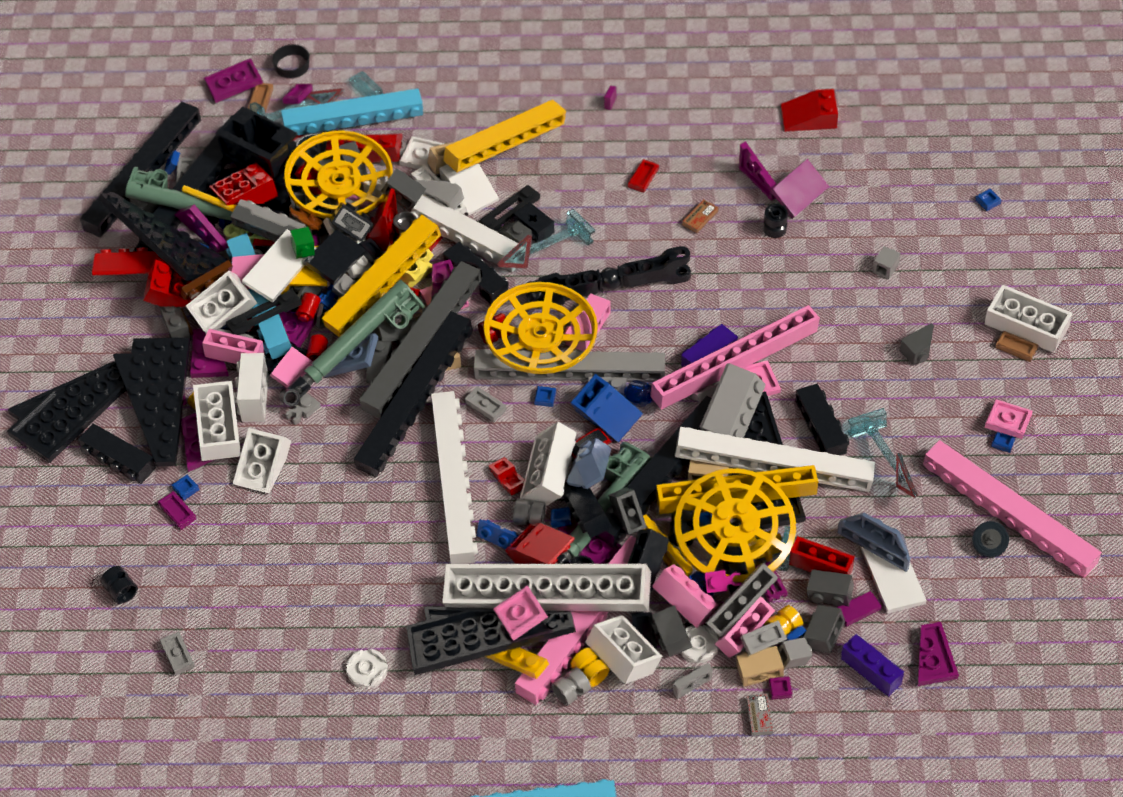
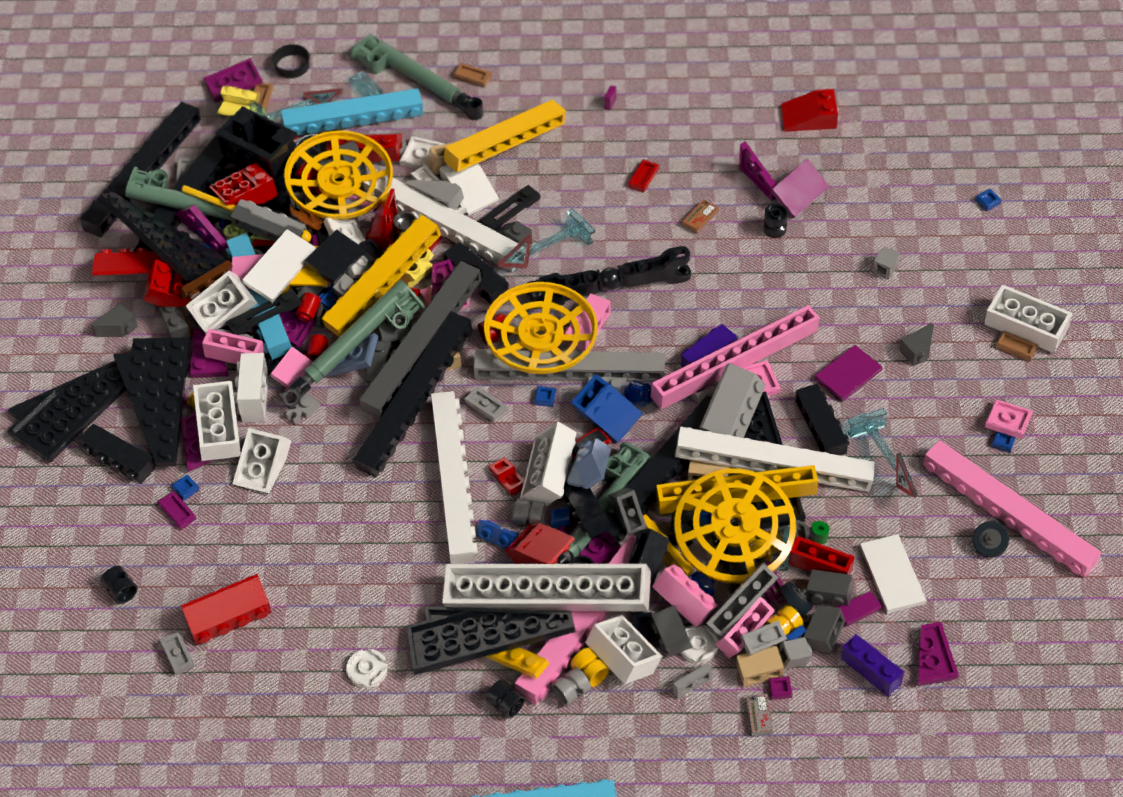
blue tile [164,151,180,175] -> none
magenta tile [282,84,313,104] -> none
green brick [290,227,315,259] -> none
brick [329,202,374,242] -> none
dark grey brick [381,168,426,212] -> none
bright pink tile [494,586,548,640] -> none
black brick [514,202,555,244] -> none
dark pink plate [704,570,741,593] -> none
sand blue wedge [837,512,911,572] -> none
none -> dark grey slope [92,303,138,337]
none -> slope [181,574,272,645]
none -> light yellow piece [217,86,260,116]
none -> sand green piece [351,34,483,120]
none -> medium nougat tile [453,63,492,88]
none -> black wheel [485,679,525,718]
none -> black wheel [780,581,812,615]
none -> green leg [794,520,830,544]
none -> magenta tile [815,345,883,402]

